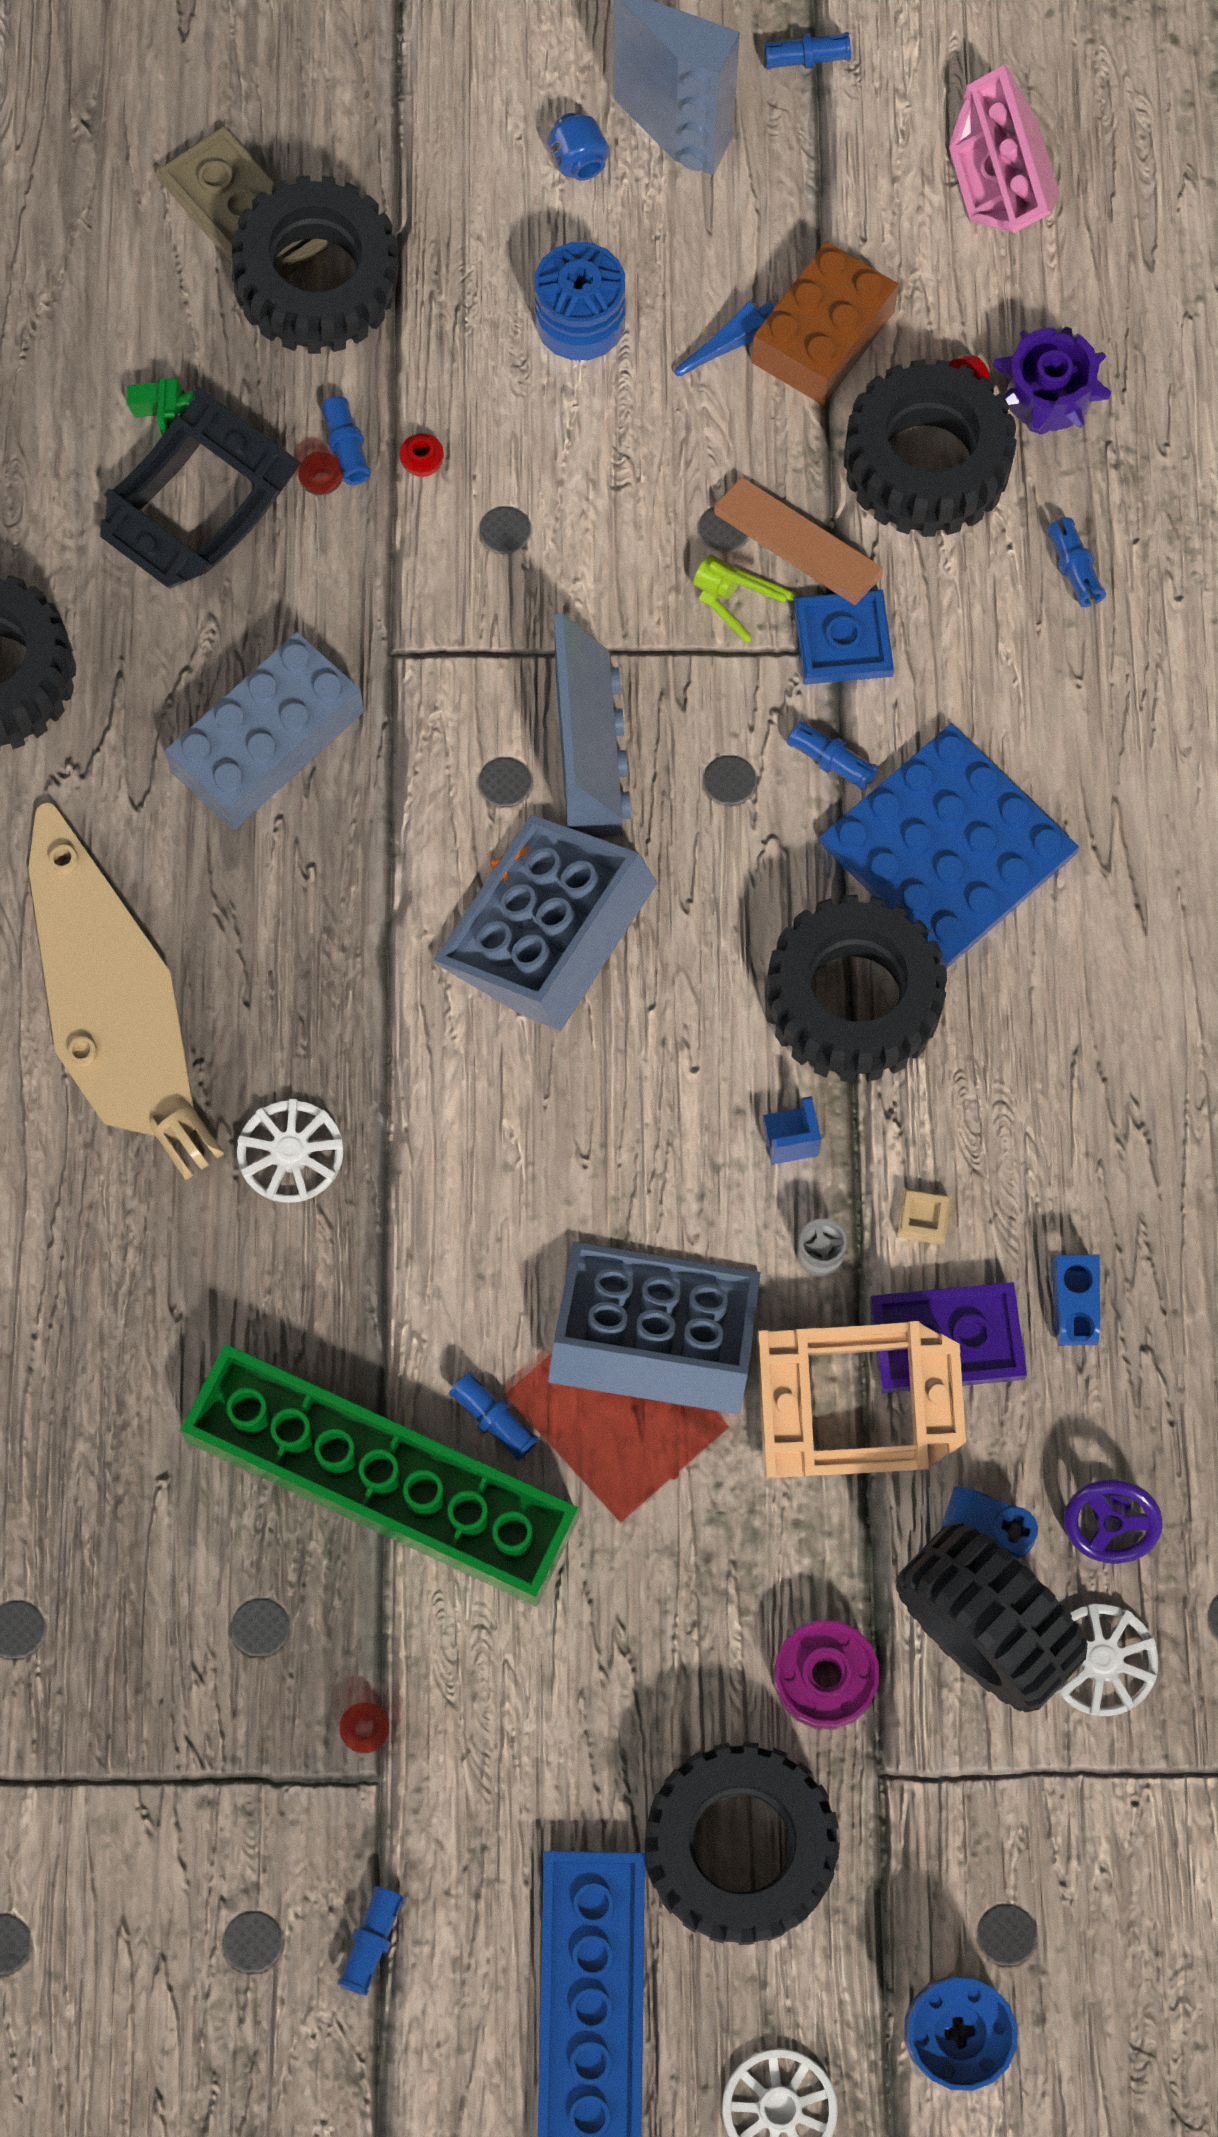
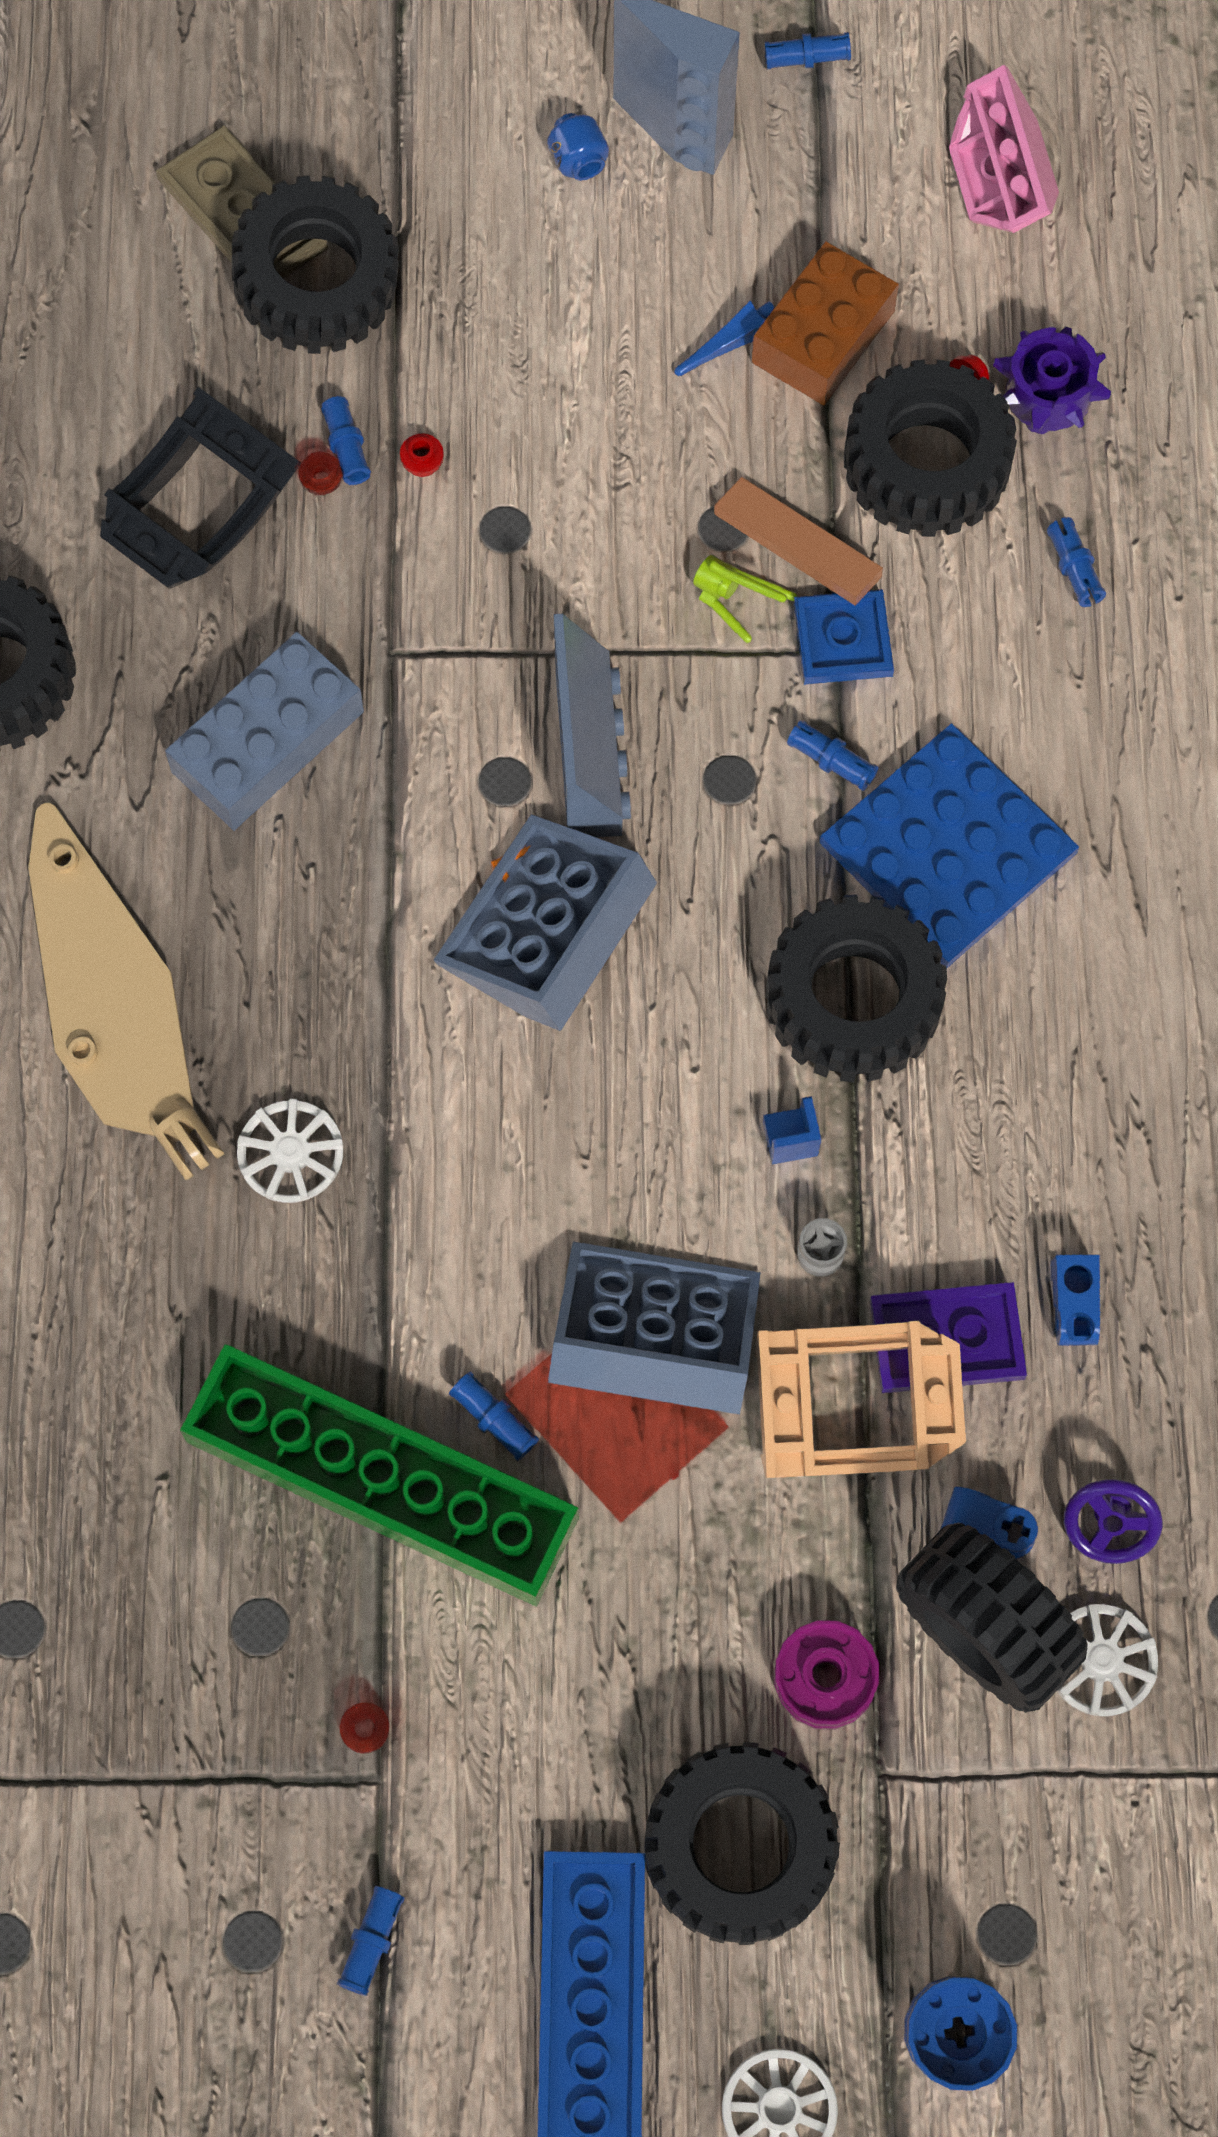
green piece [126,378,195,436] -> none
blue wheel [534,242,625,360] -> none
tan tile [897,1188,951,1245] -> none

